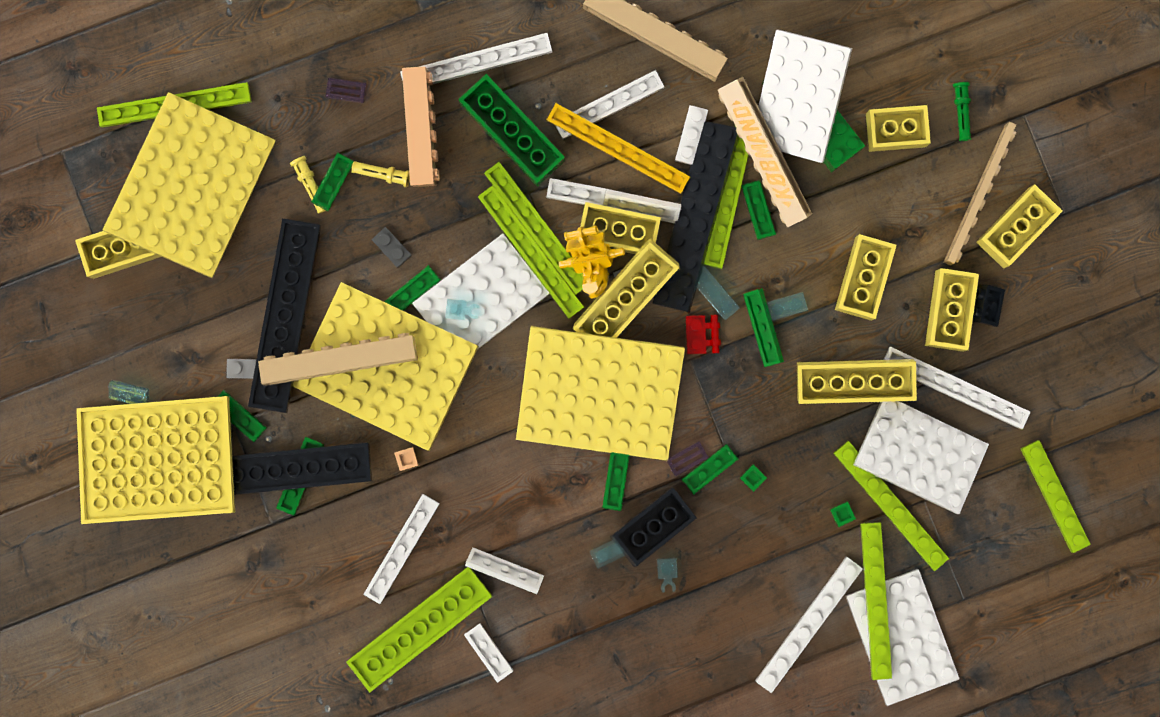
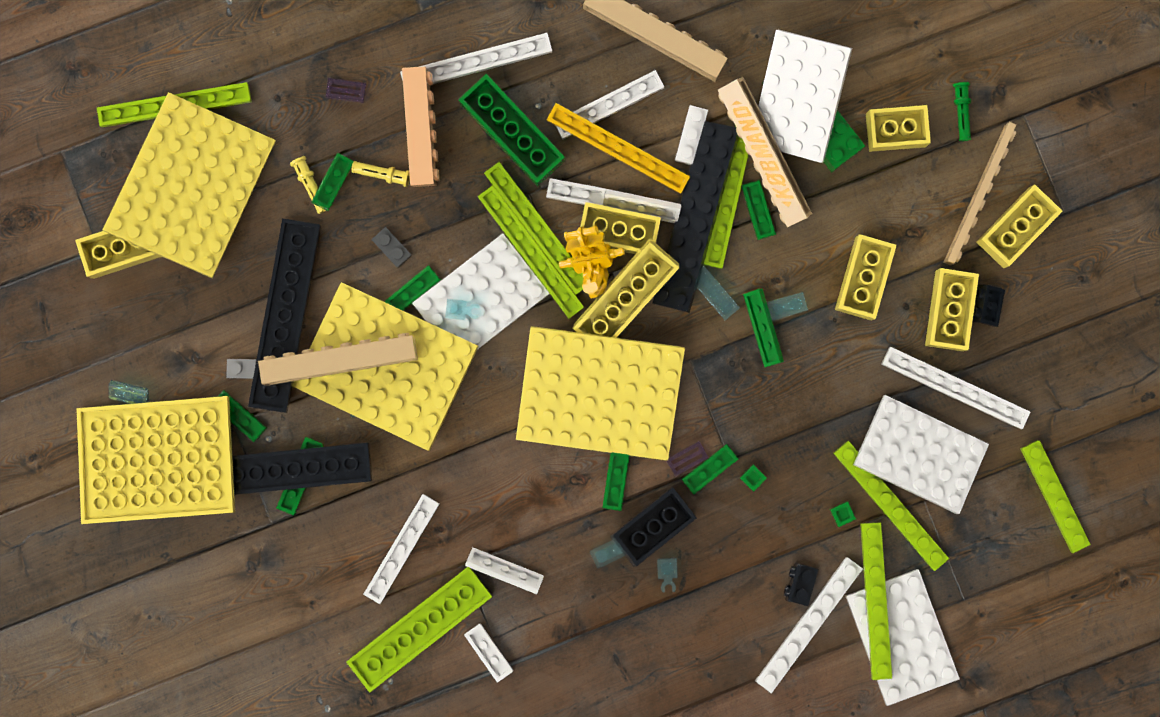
light nougat plate [395,447,419,471] -> none
red plate [685,315,721,354] -> none
light yellow brick [797,359,917,404] -> none
none -> black bracket [783,562,819,606]

